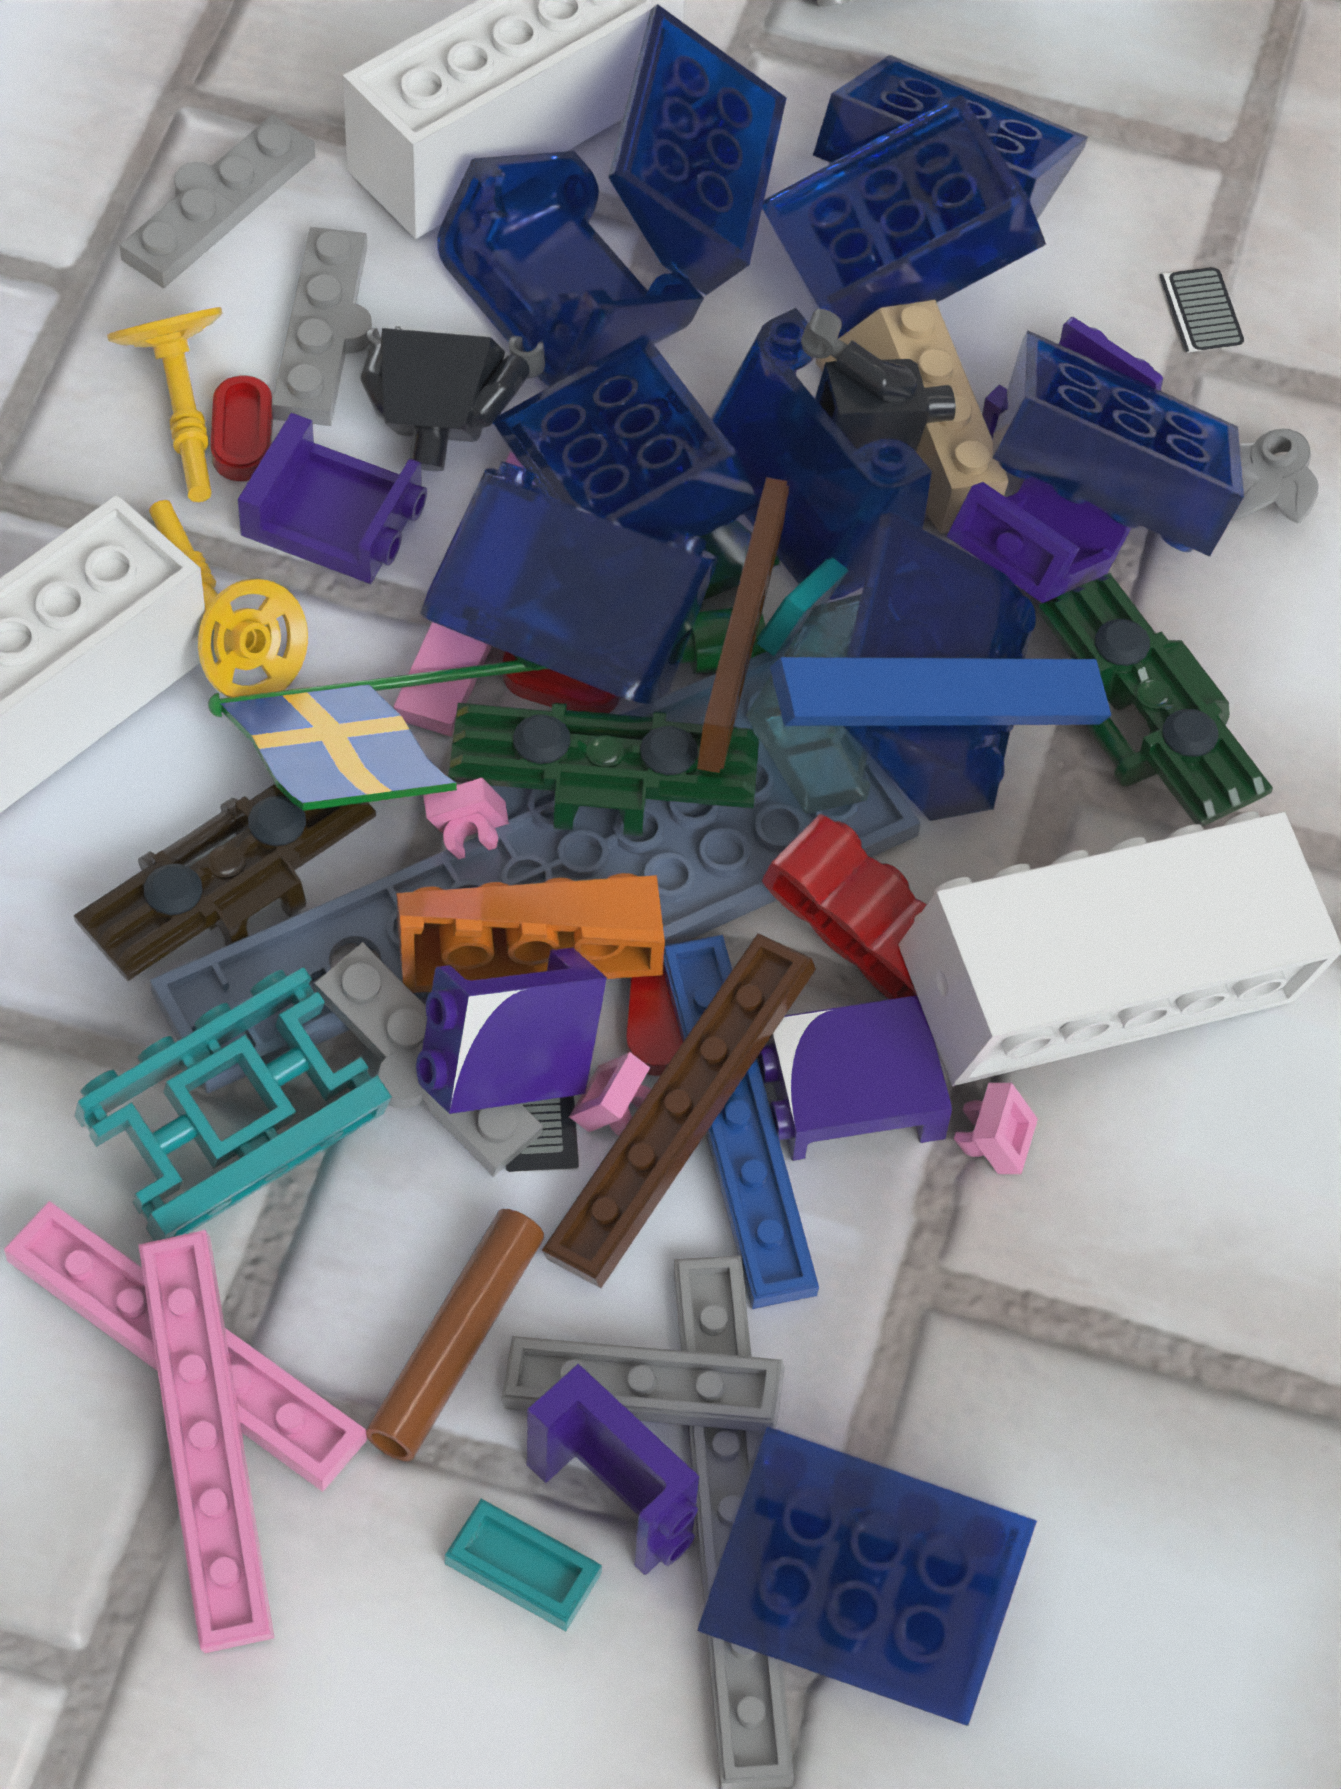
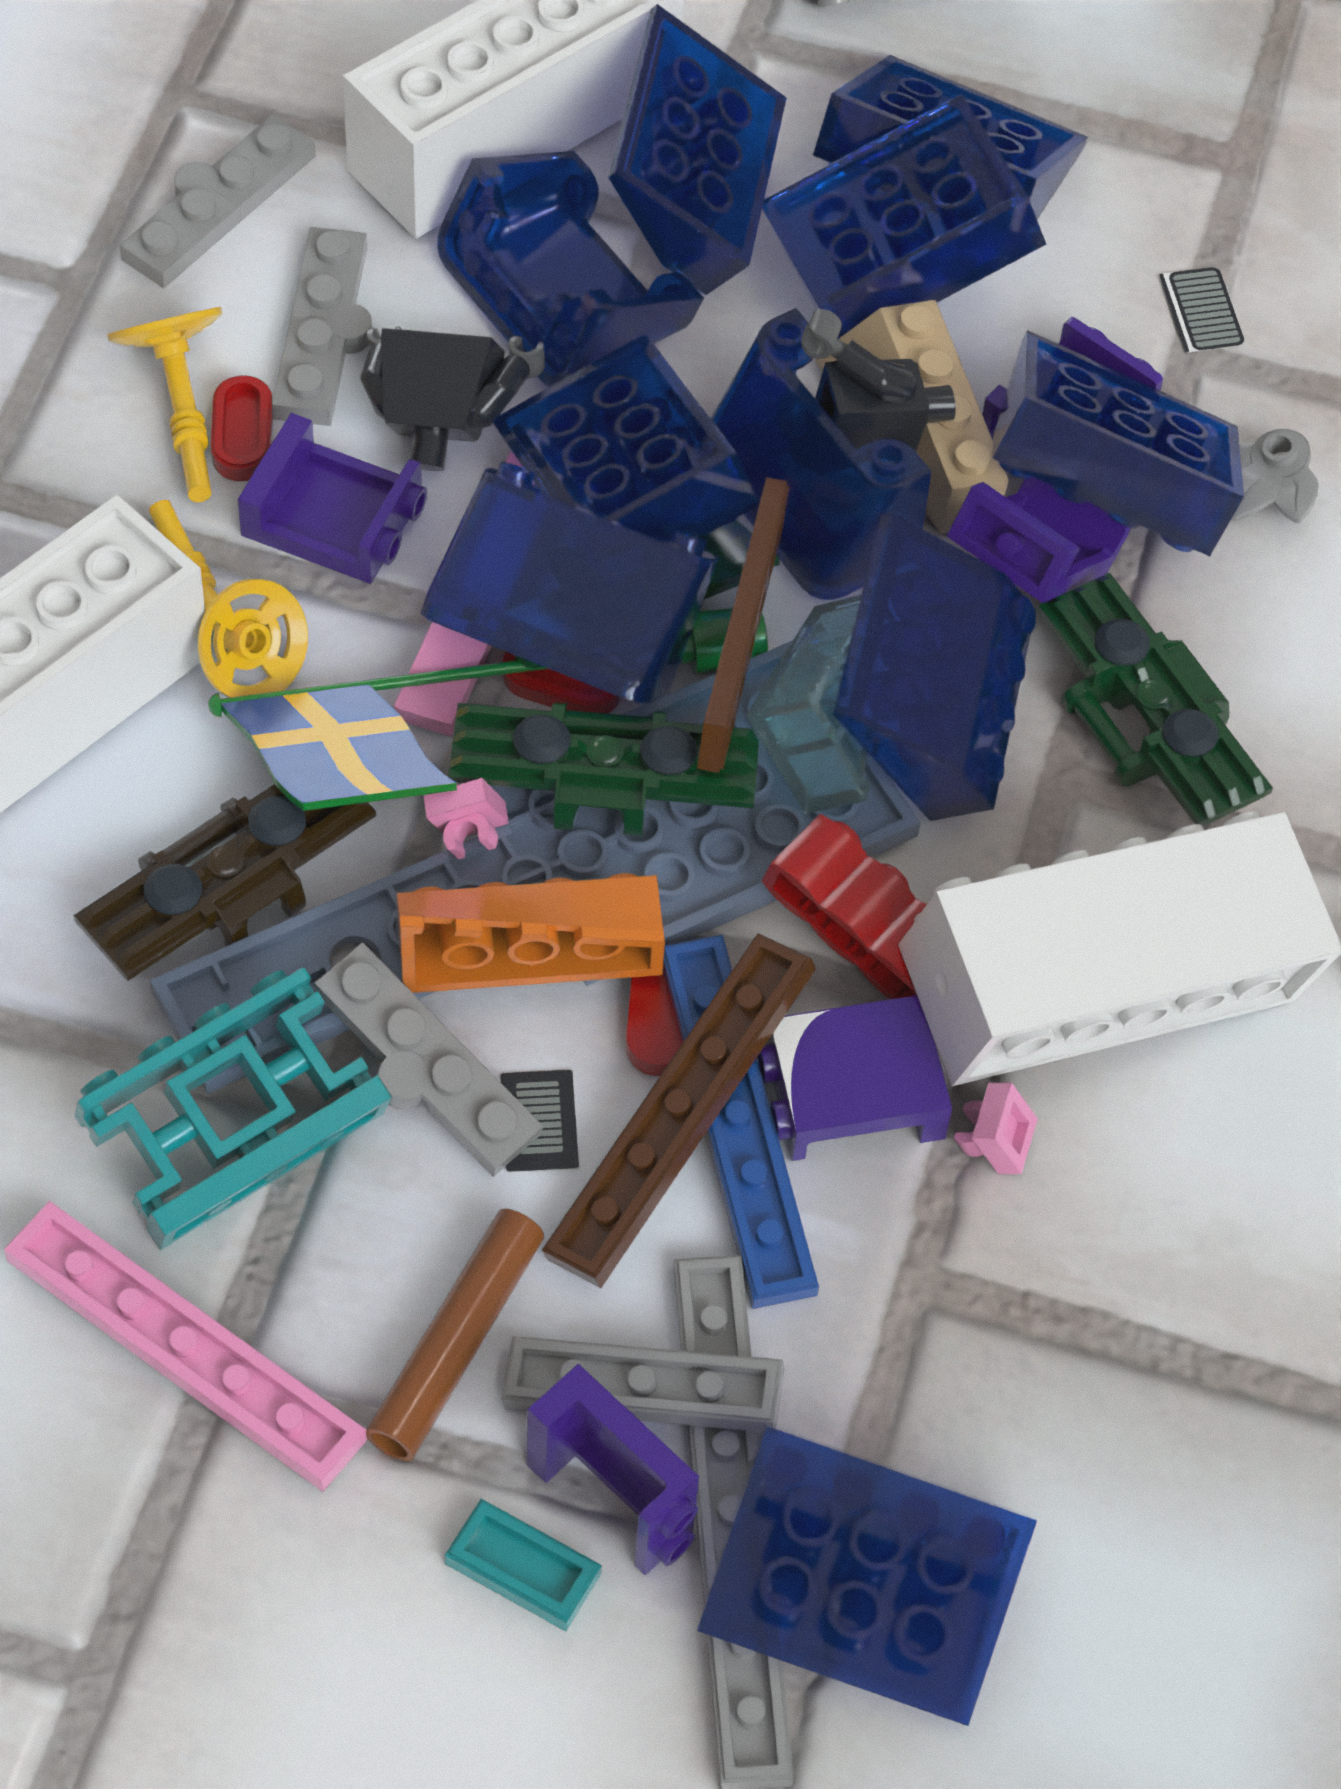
bright pink tile [138,1230,275,1653] -> none
dark purple panel [416,947,607,1114] -> none
bright pink tile [569,1052,651,1136] -> none
teal tile [757,557,849,656] -> none
blue tile [770,657,1112,726] -> none

